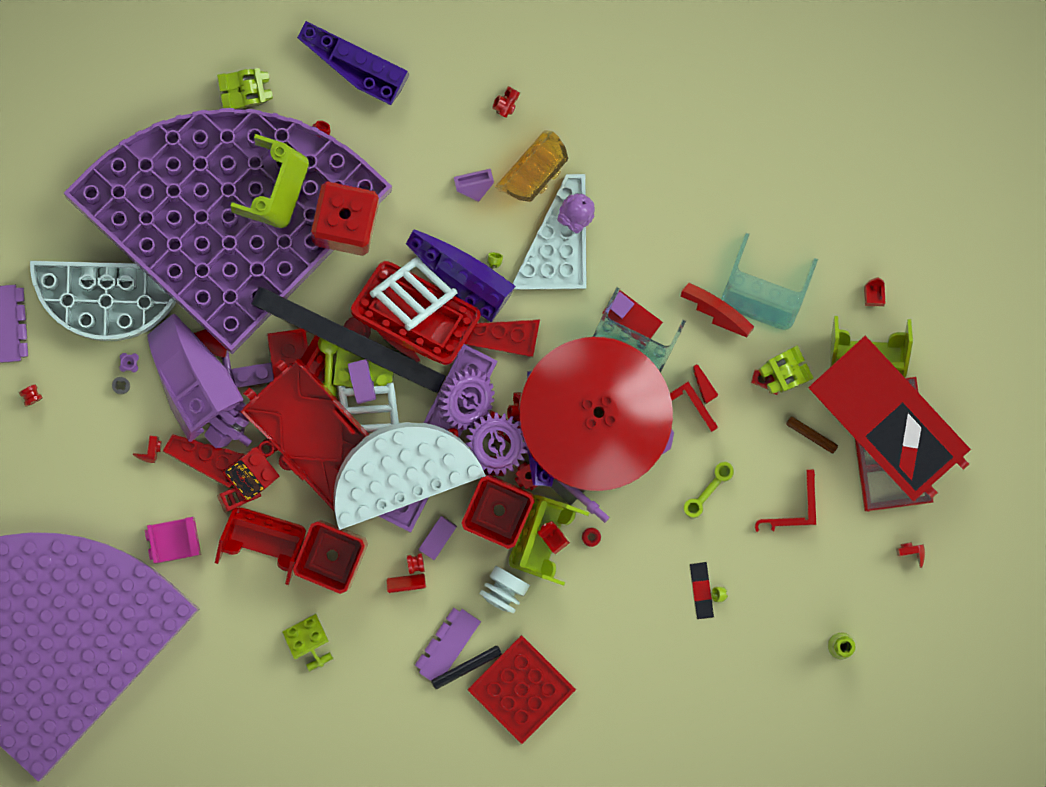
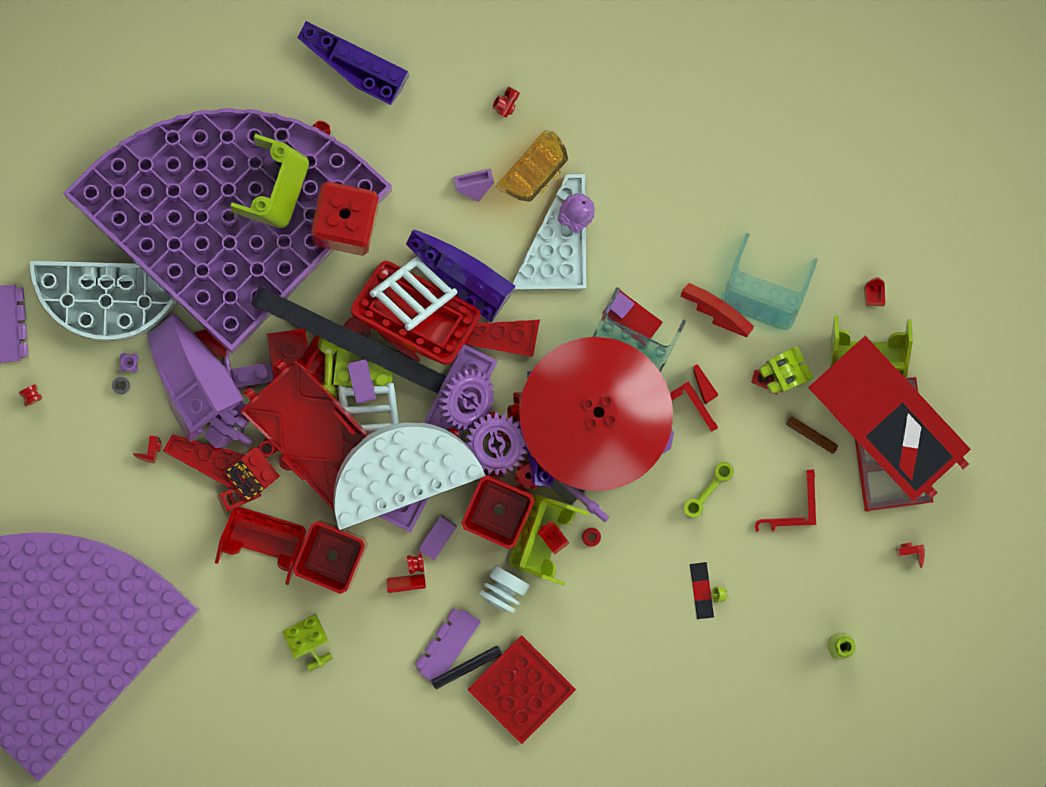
dark pink panel [145,517,201,563] -> none
lime hips [217,68,273,110] -> none
lime hinge [487,252,503,268] -> none

